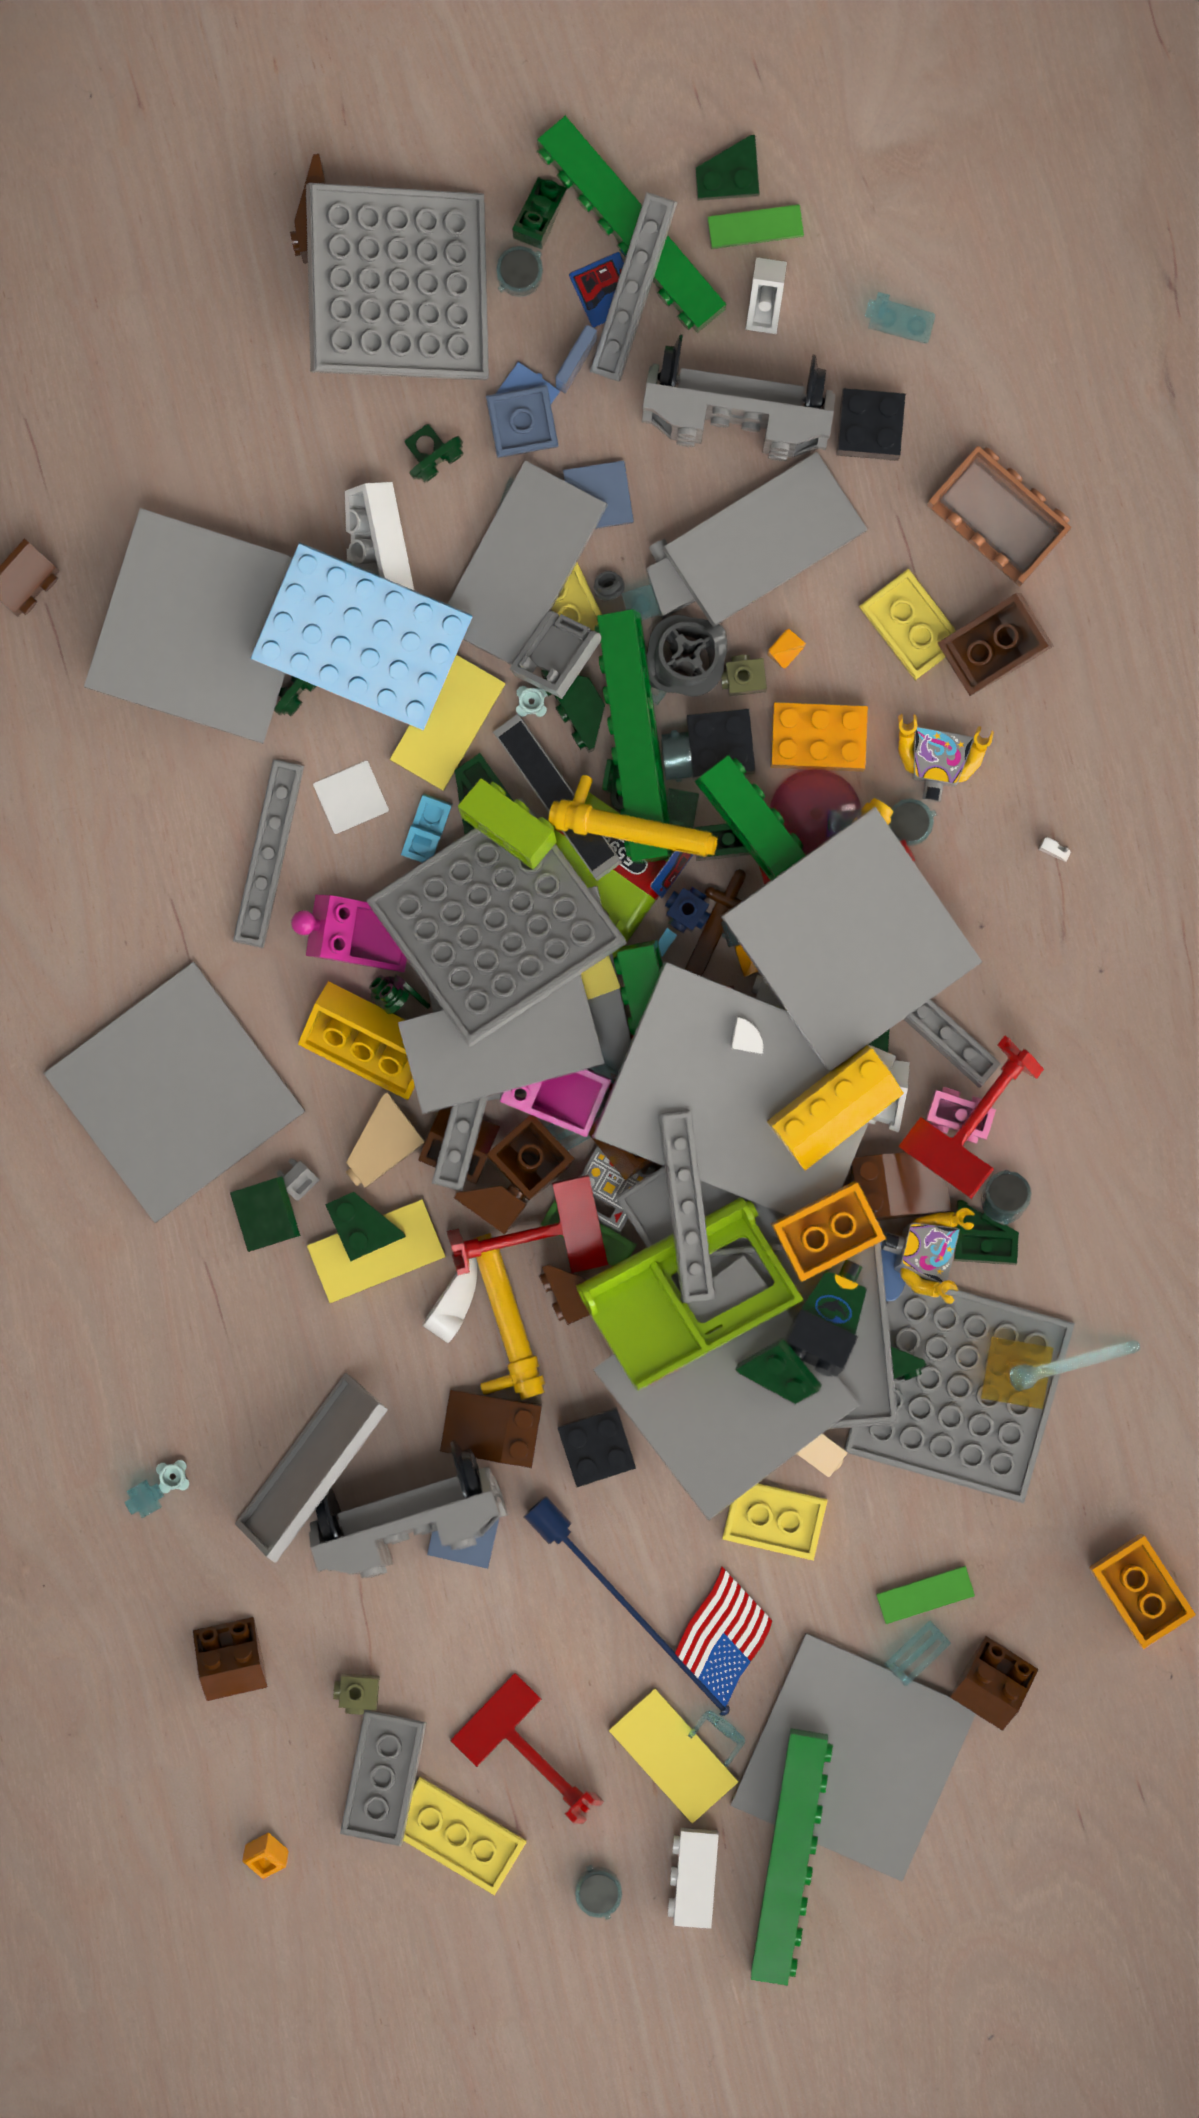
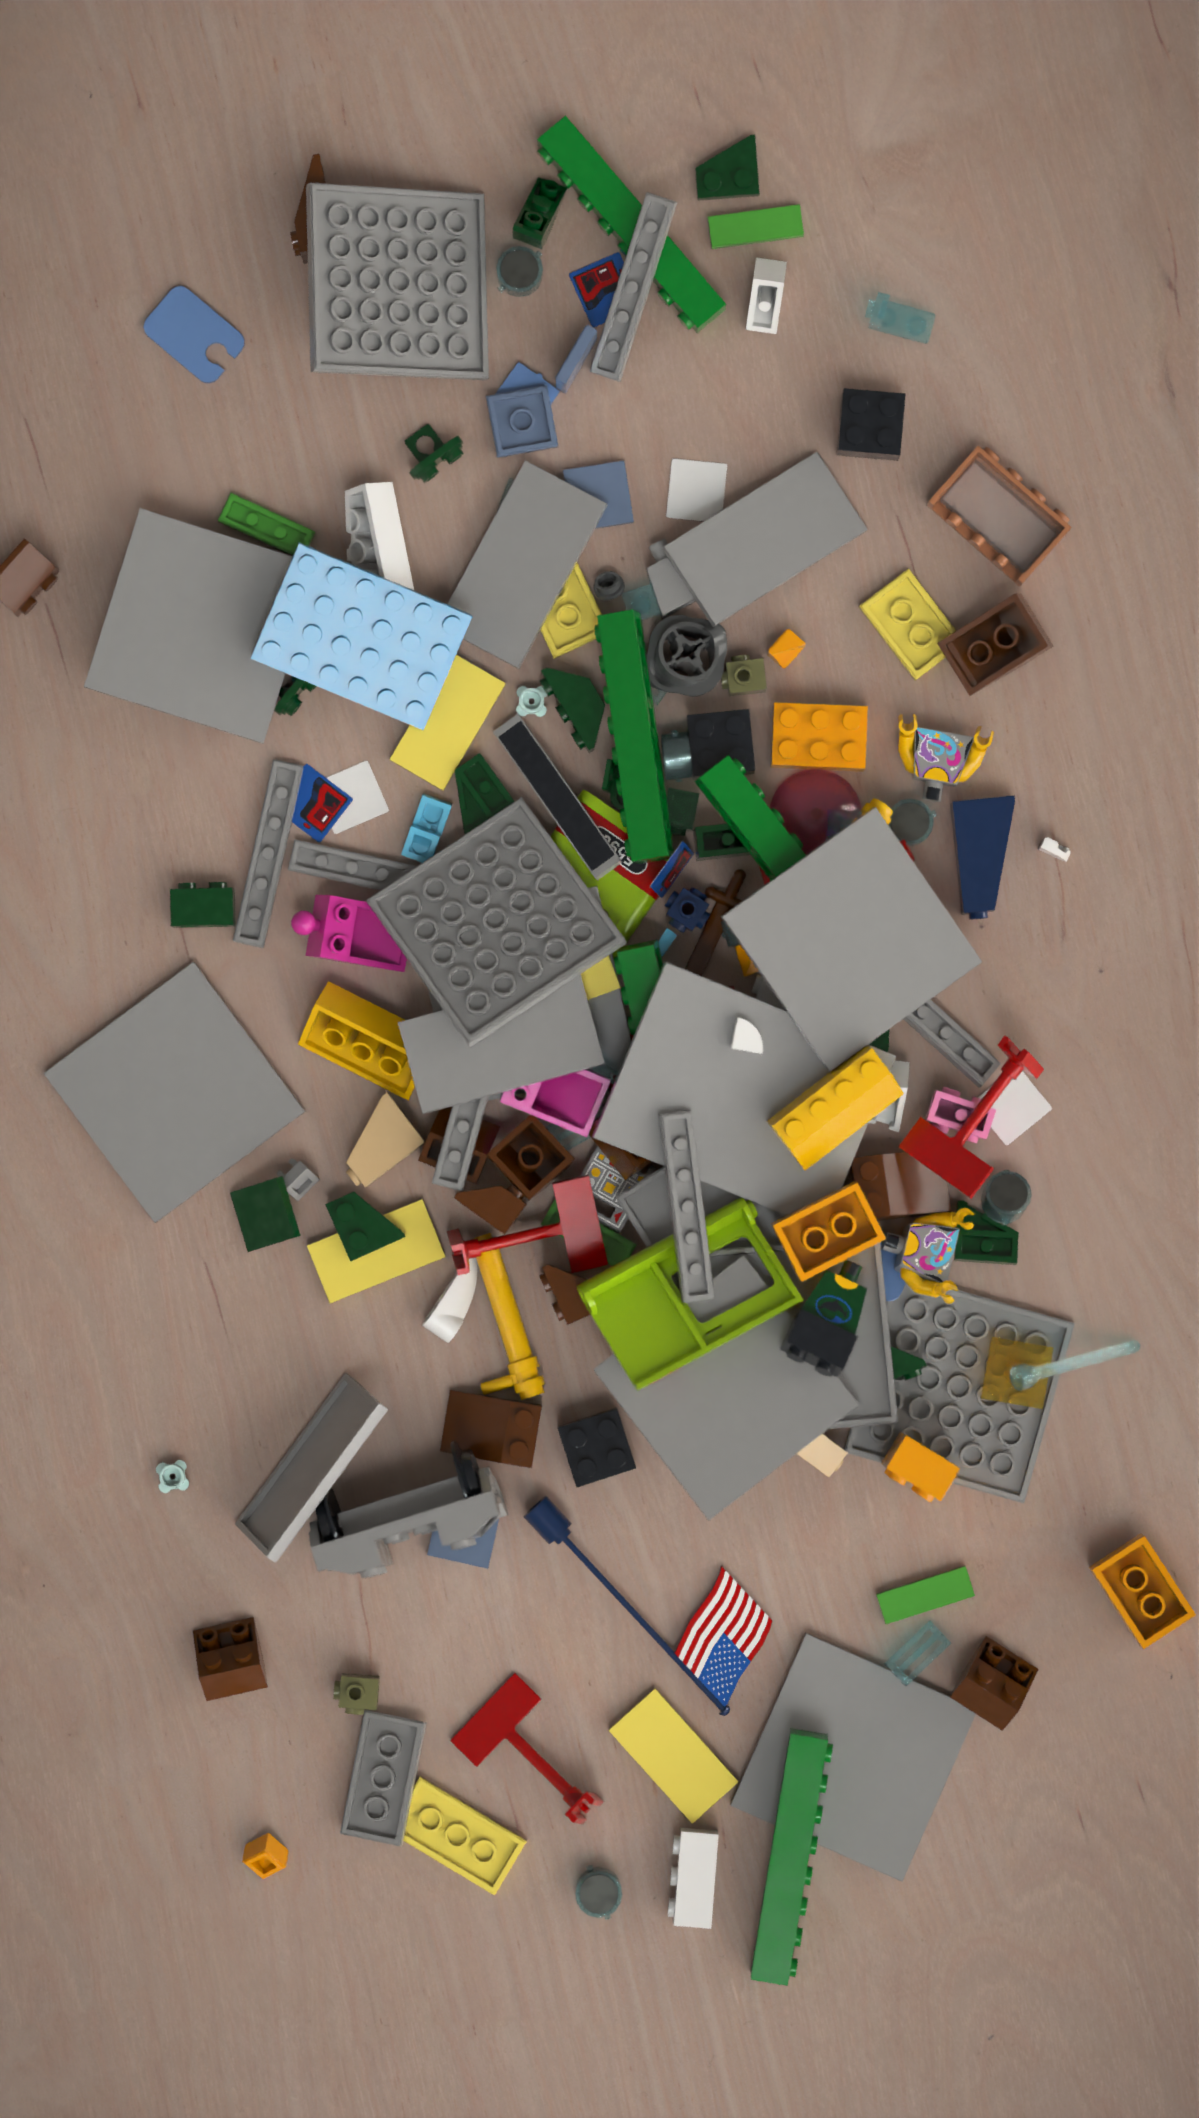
clear light blue gear [124,1480,164,1518] -> none
dark green bracket [369,974,431,1014] -> none
lime brick [457,778,557,870] -> none
light grey container [509,610,601,699] -> none
yellow cylinder [549,775,717,857] -> none
light grey piece [642,334,835,461] -> none
clear light blue piece [688,1711,745,1767] -> none
light yellow tile [722,1483,827,1561] -> none
dark green wing [735,1338,822,1405] -> none
none -> medium blue piece [144,286,245,384]
none -> dark green brick [170,882,235,928]
none -> bright green tile [218,493,316,556]
none -> light grey tile [288,839,417,890]
none -> sticker [292,764,353,843]
none -> white sticker [666,459,727,521]
none -> light orange brick [881,1431,960,1502]
none -> dark blue slope [950,795,1015,920]
none -> white sticker [978,1071,1052,1145]

